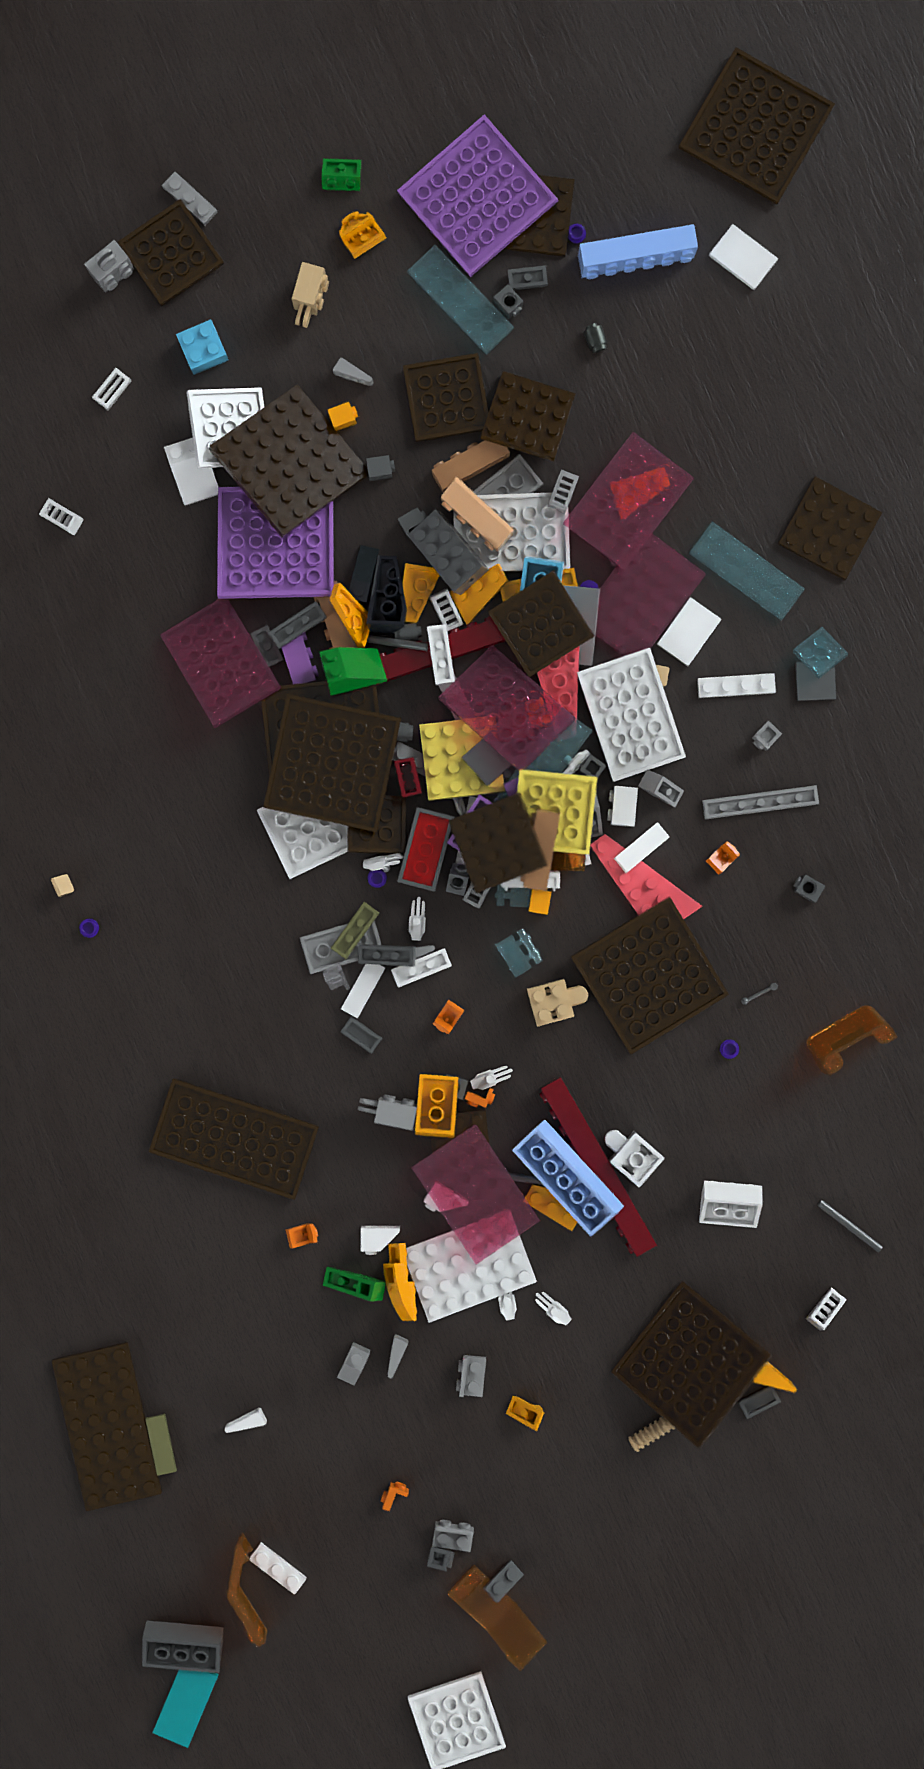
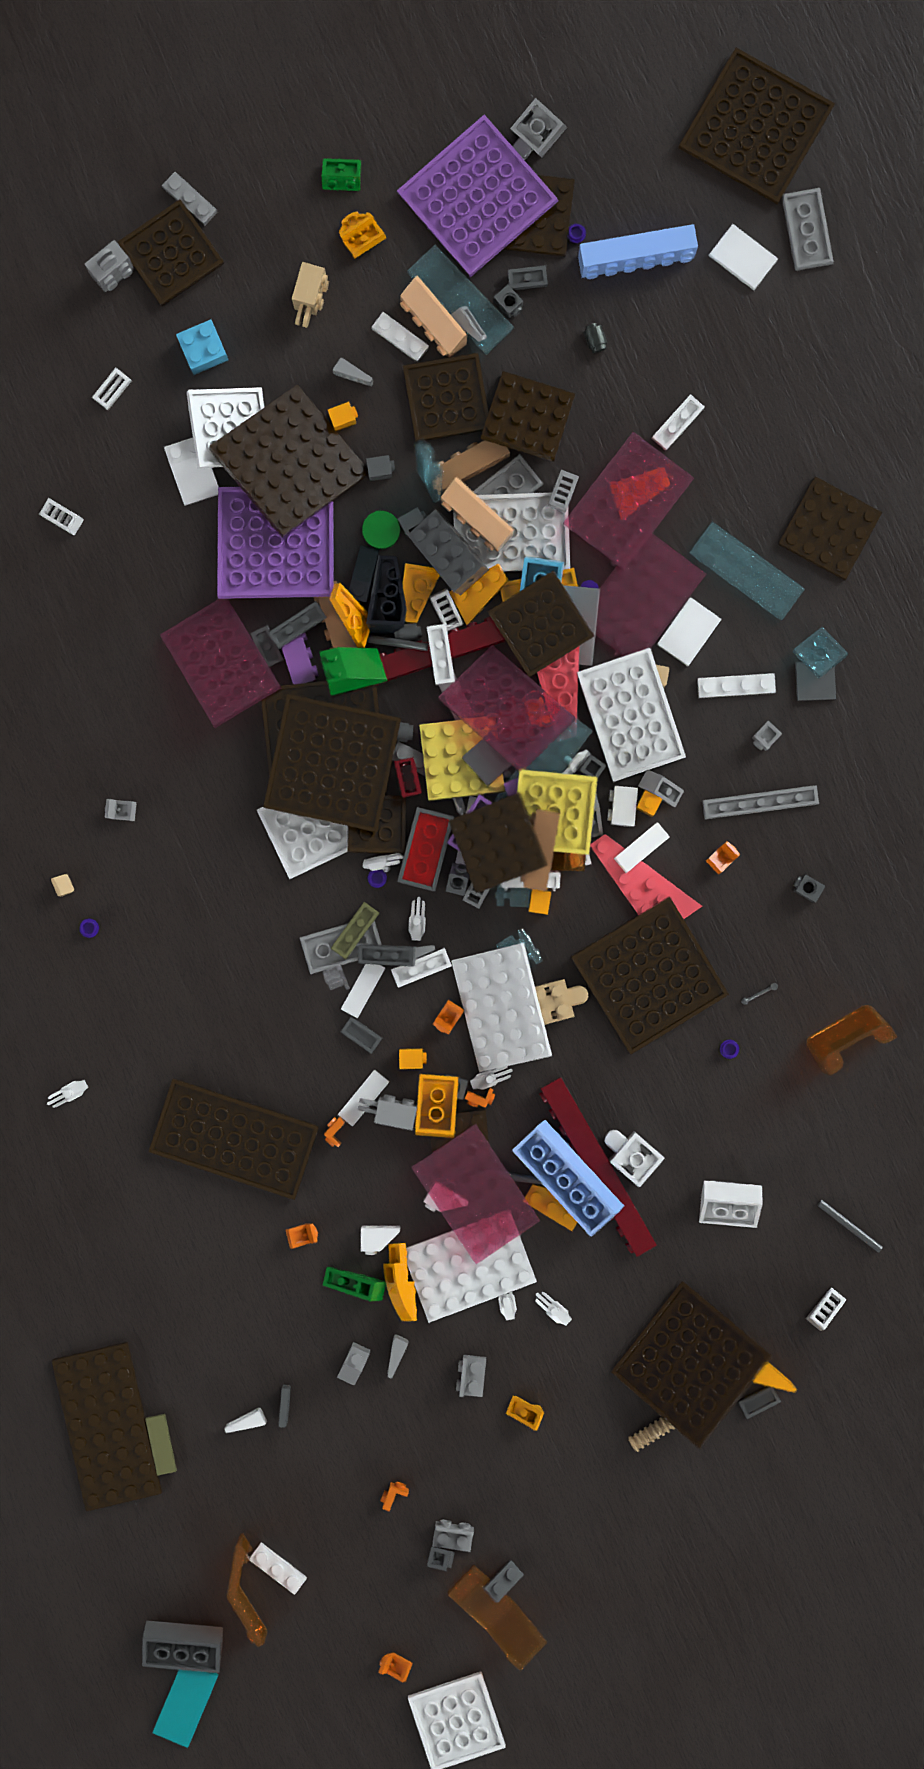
none -> white piece [47,1080,88,1108]
none -> light grey bracket [105,799,137,821]
none -> dark grey tile [279,1384,291,1428]
none -> orange bracket [324,1117,346,1147]
none -> white tile [338,1070,389,1126]
none -> green tile [362,511,400,549]
none -> white plate [372,312,429,363]
none -> orange bracket [379,1652,413,1682]
none -> light orange brick [399,1048,427,1069]
none -> light nougat slope [400,275,467,358]
none -> clear light blue plate [416,441,443,503]
none -> light grey slope [451,306,487,342]
none -> white plate [451,943,552,1072]
none -> light grey brick [510,98,567,160]
none -> light orange brick [636,790,662,817]
none -> white plate [652,394,705,451]
none -> light grey tile [782,188,834,271]

